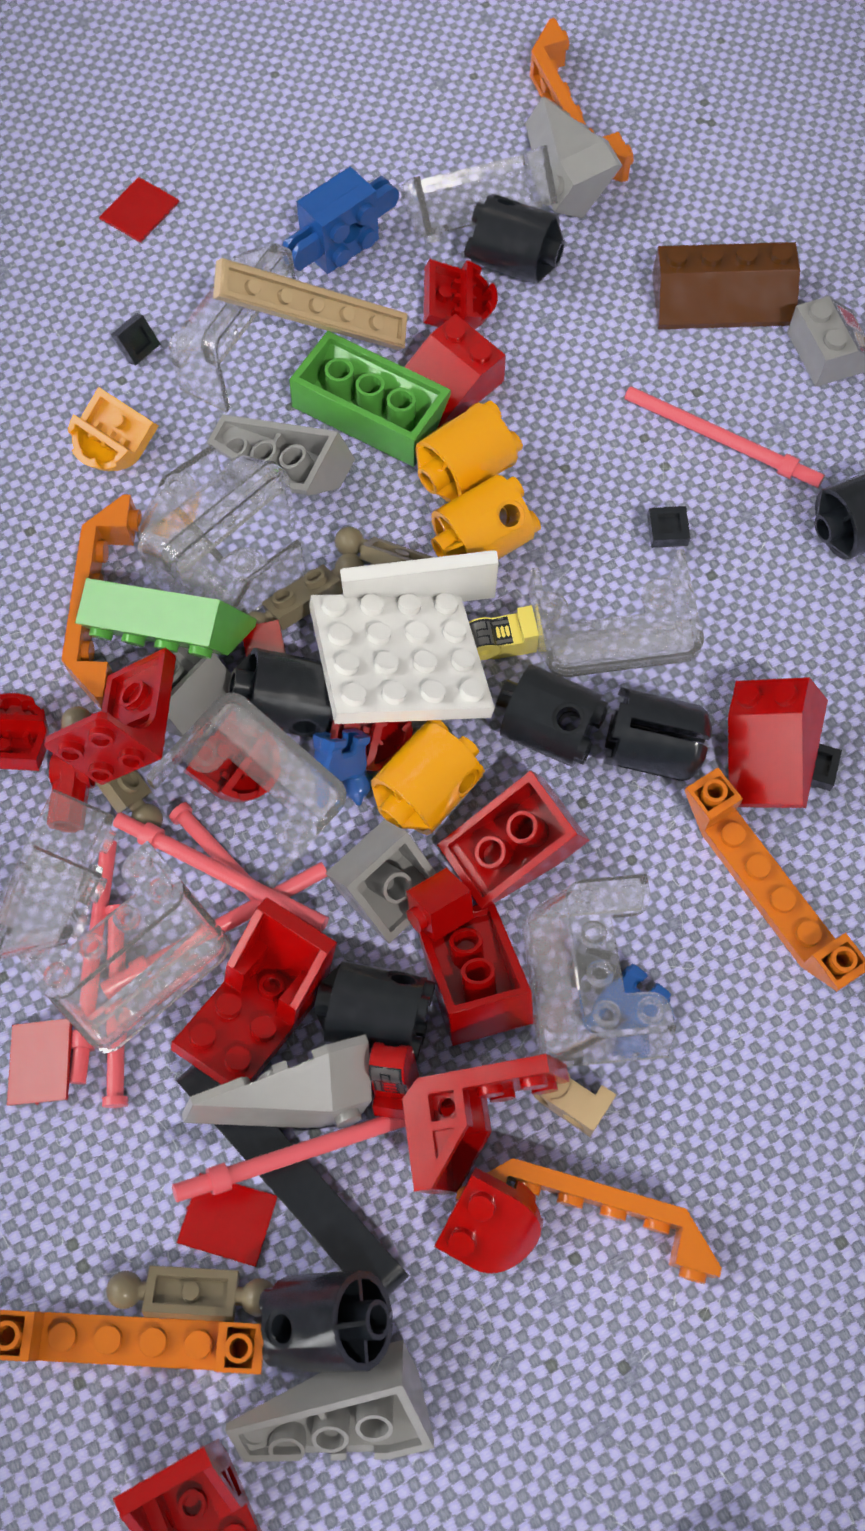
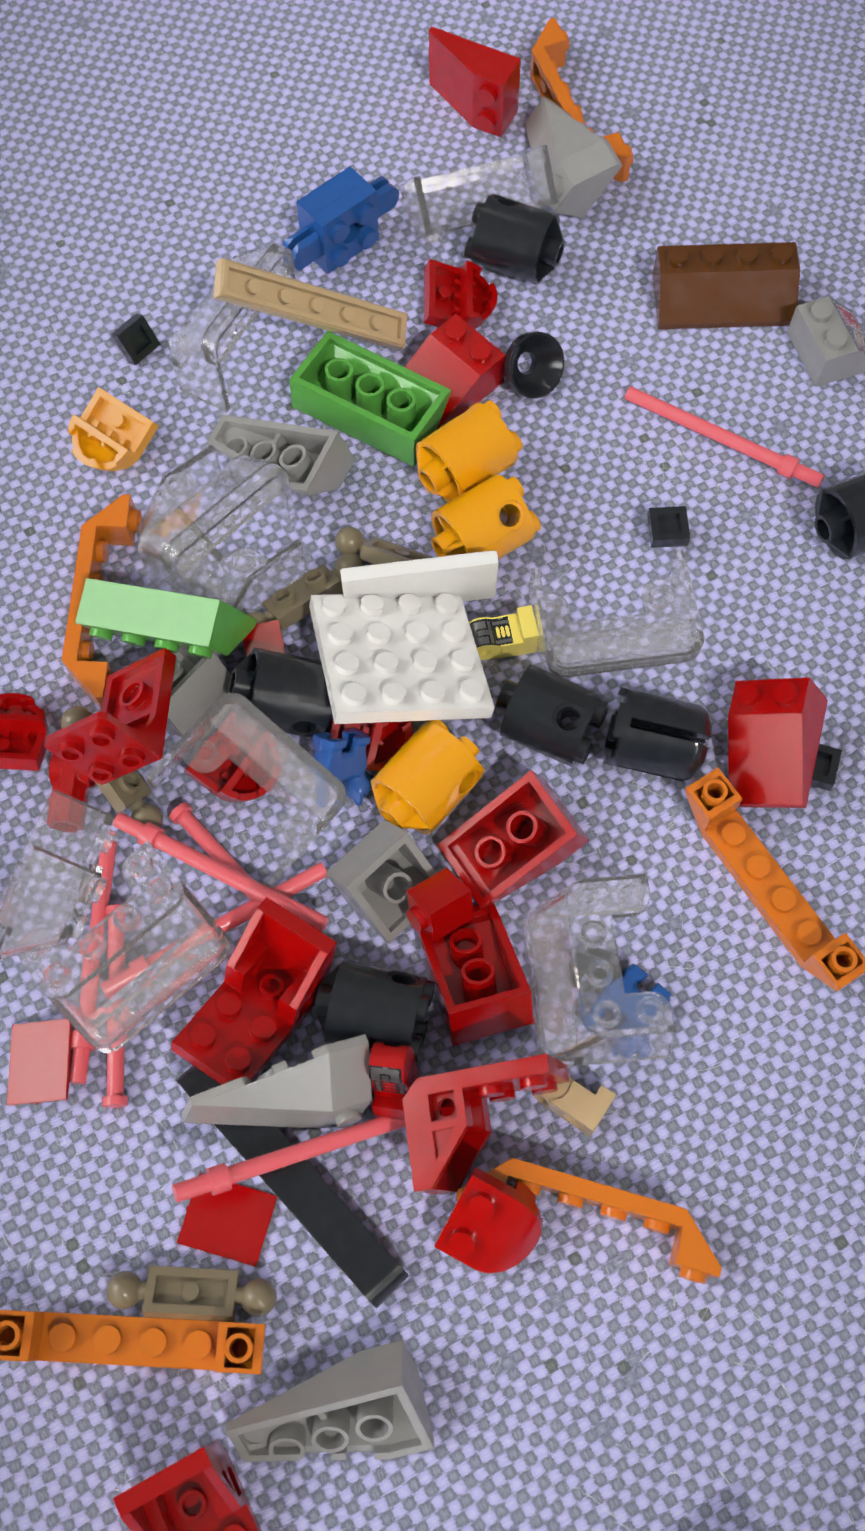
red window [99,177,180,243] -> none
black cylinder [259,1270,393,1372] -> none
none -> red slope [429,26,521,138]
none -> black piece [504,331,564,399]

